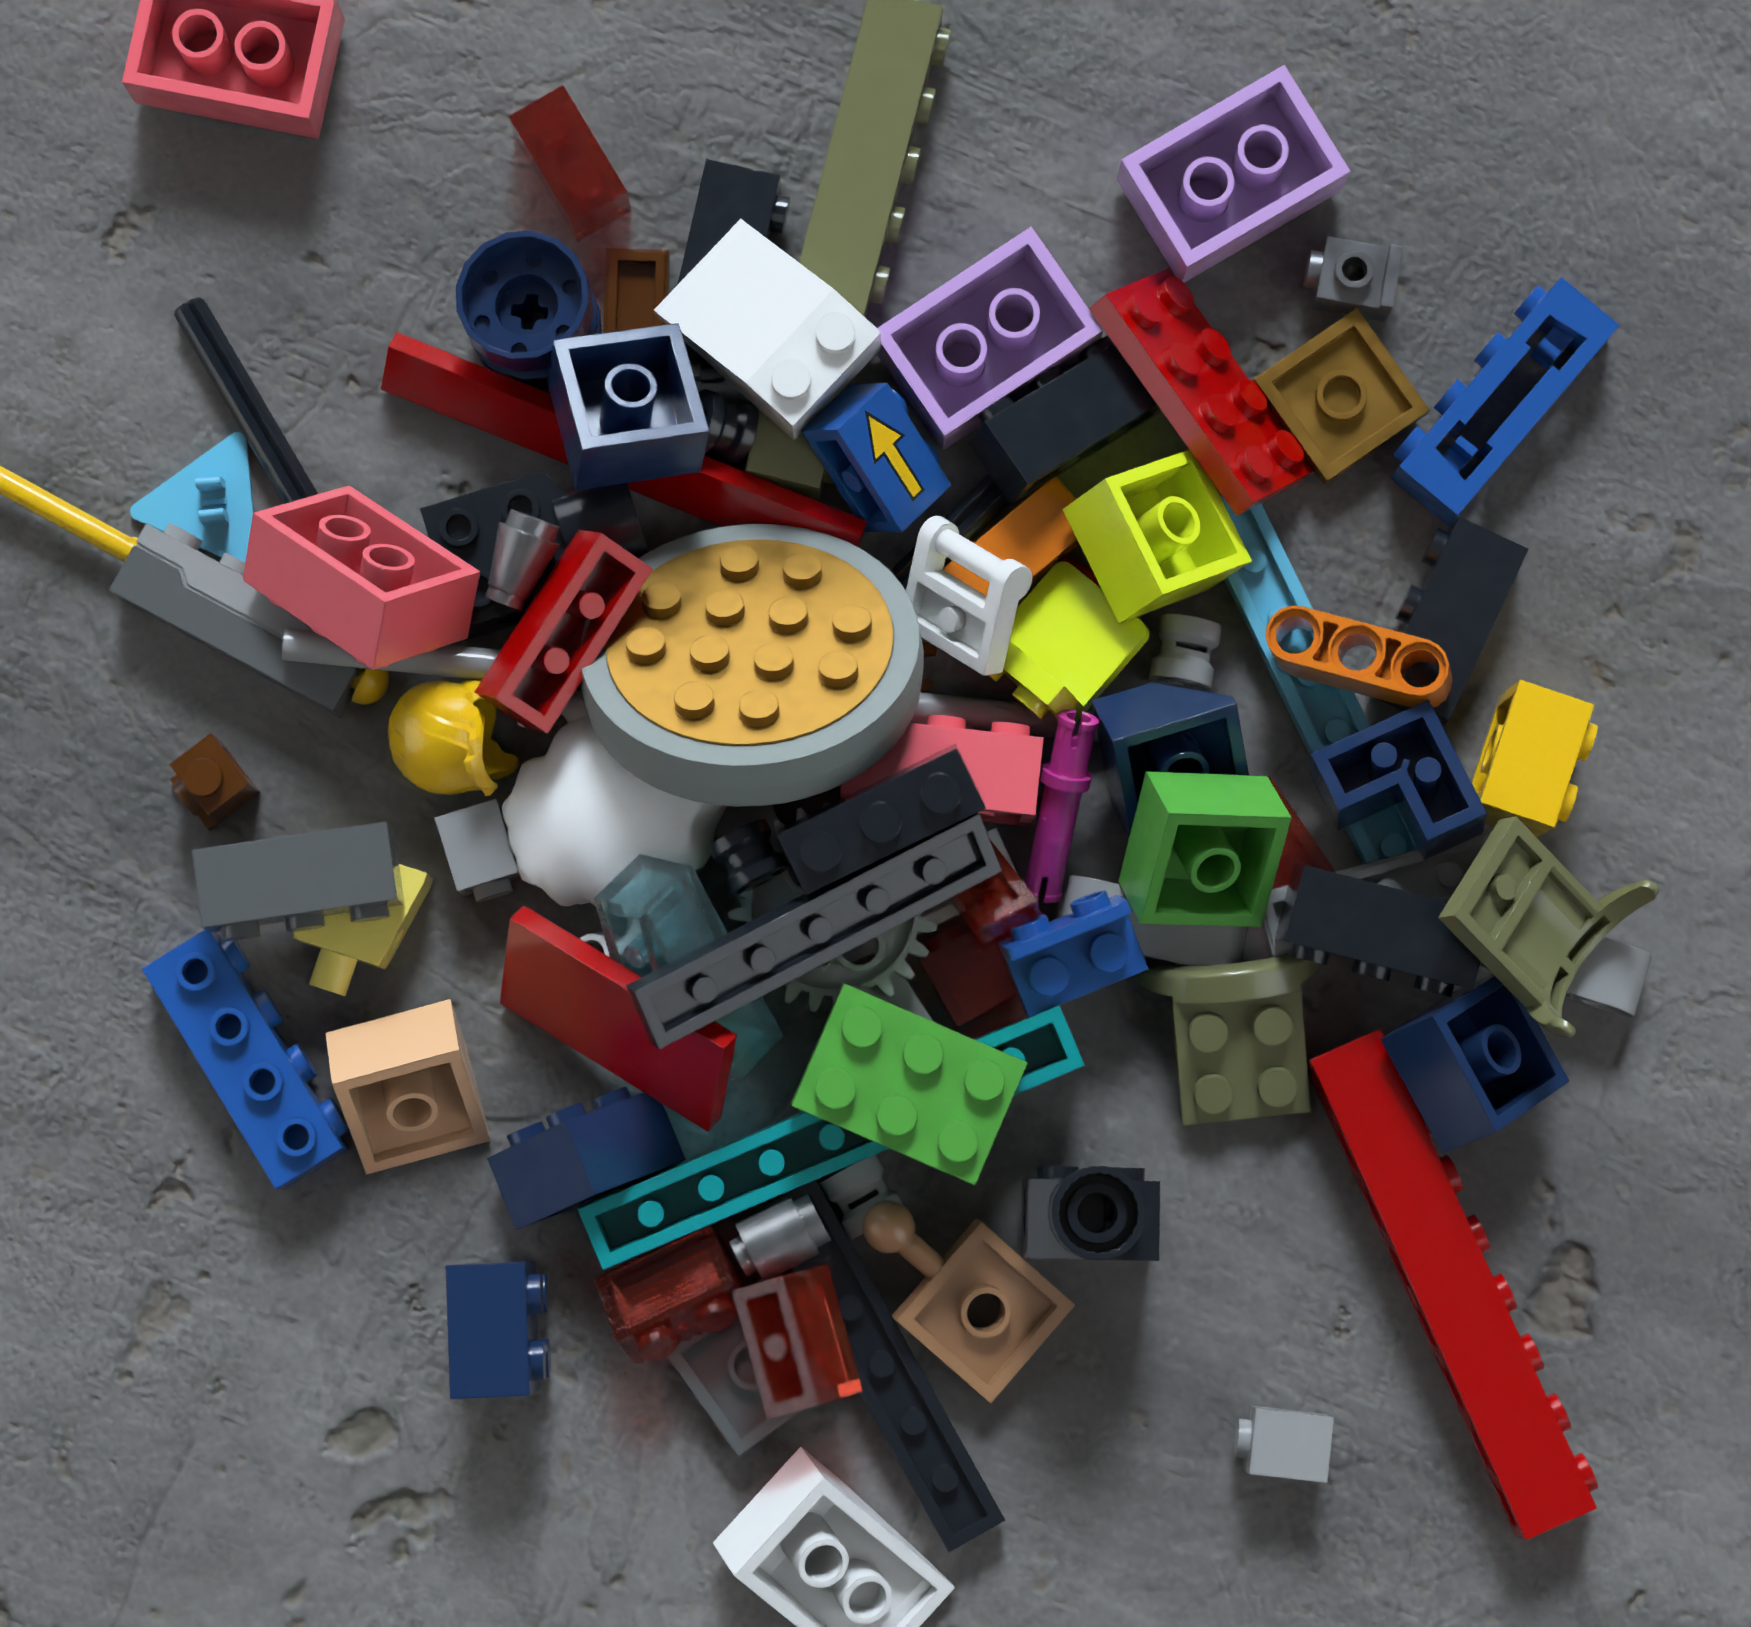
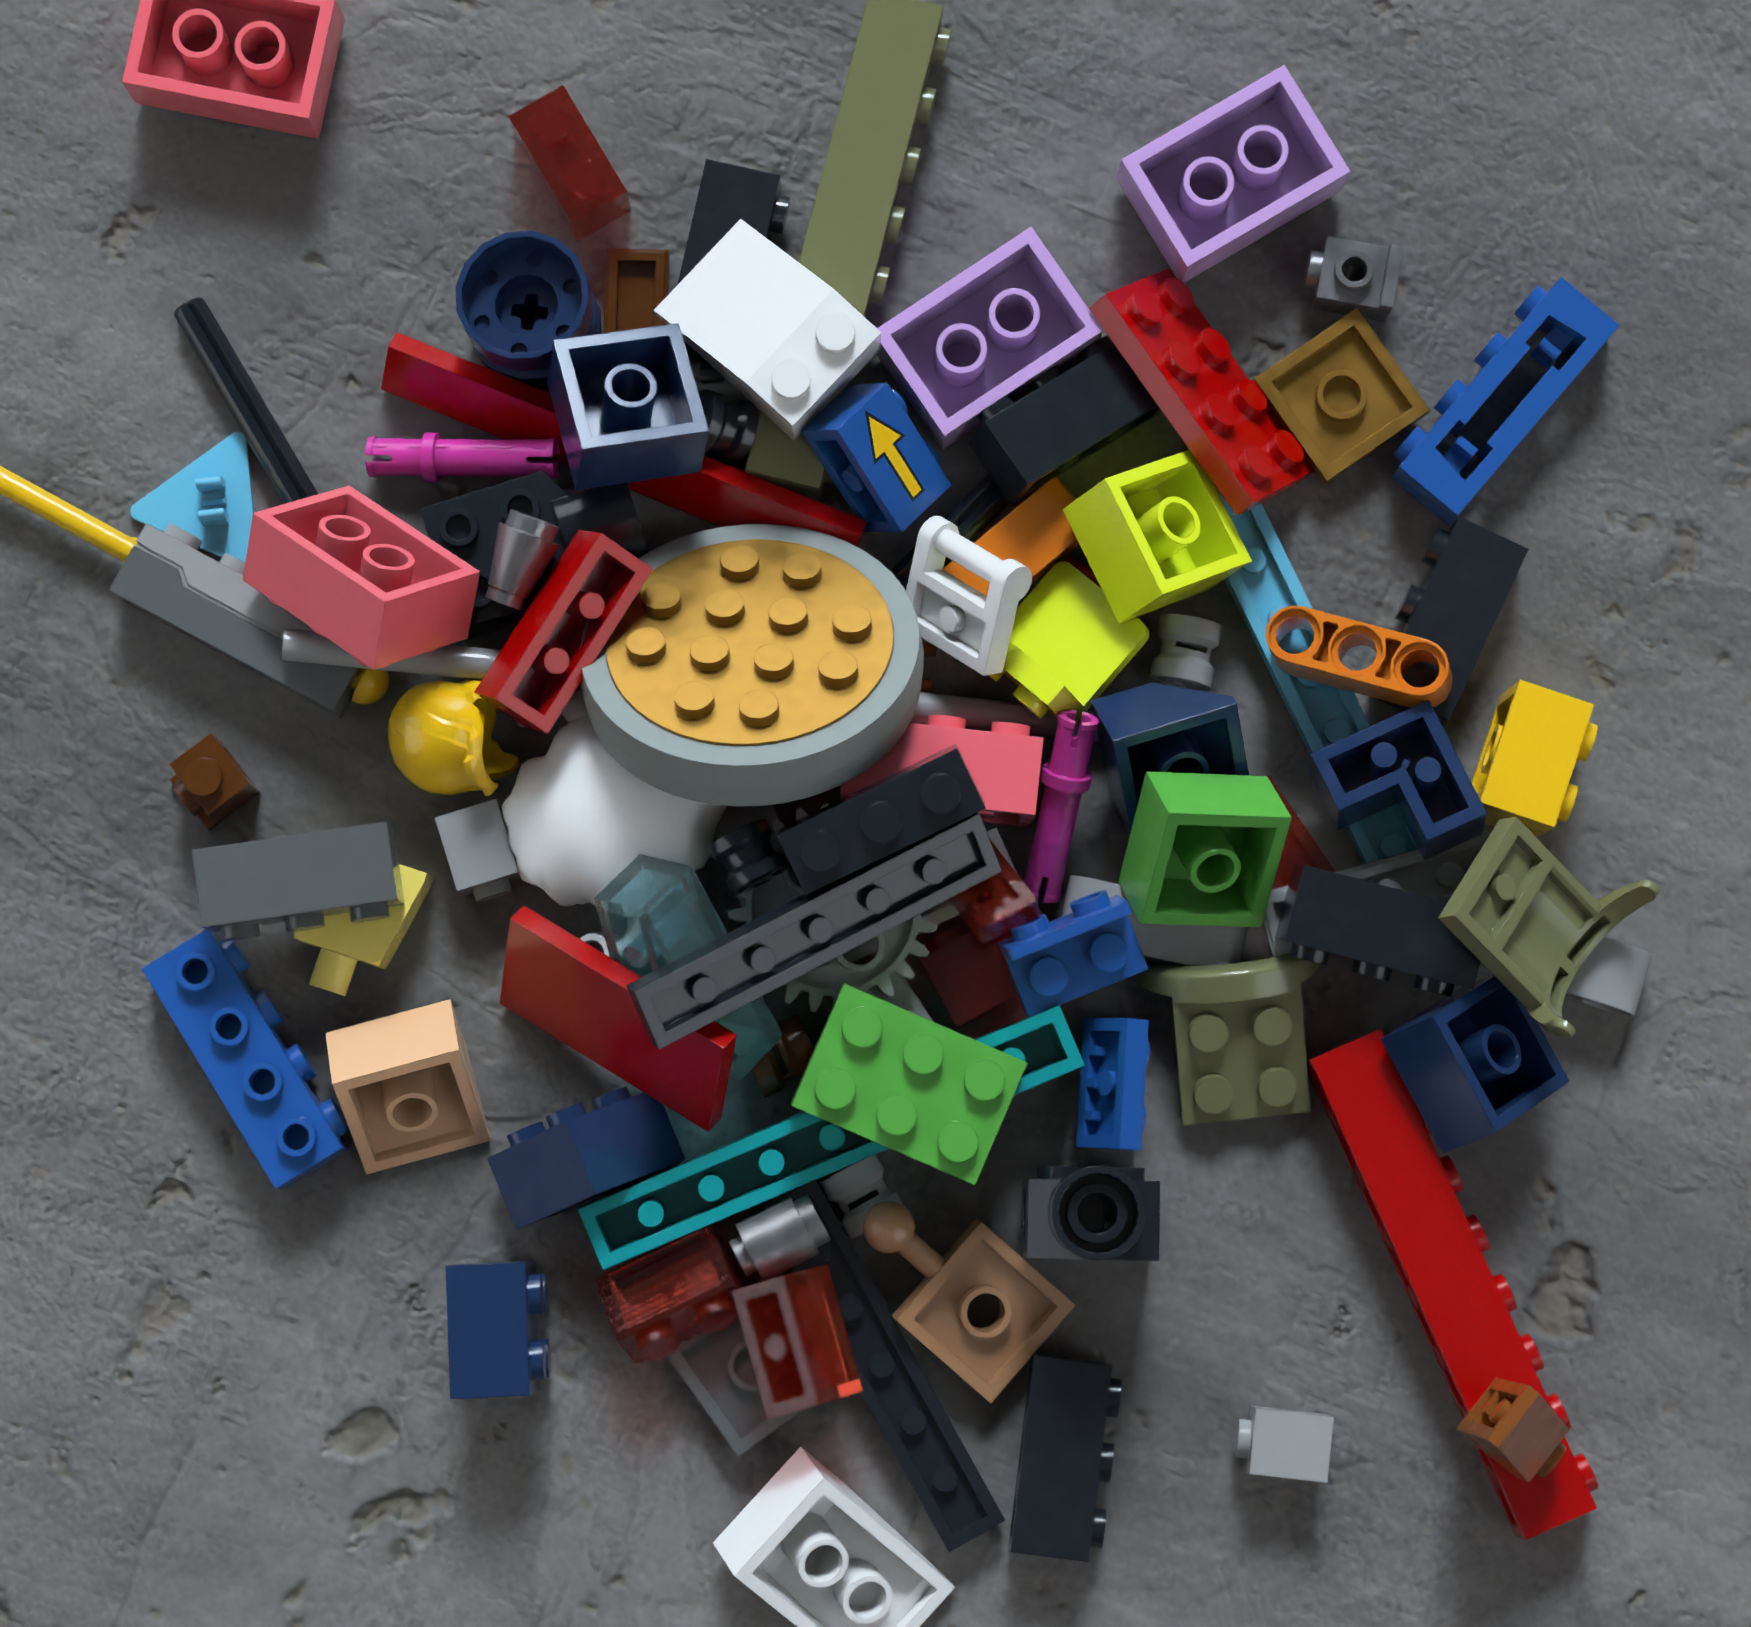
none -> dark pink pin [365,432,560,482]
none -> reddish brown wheel [739,1014,814,1098]
none -> black brick [1008,1354,1122,1562]
none -> blue bracket [1076,1018,1150,1151]
none -> dark orange slope [1456,1377,1569,1482]

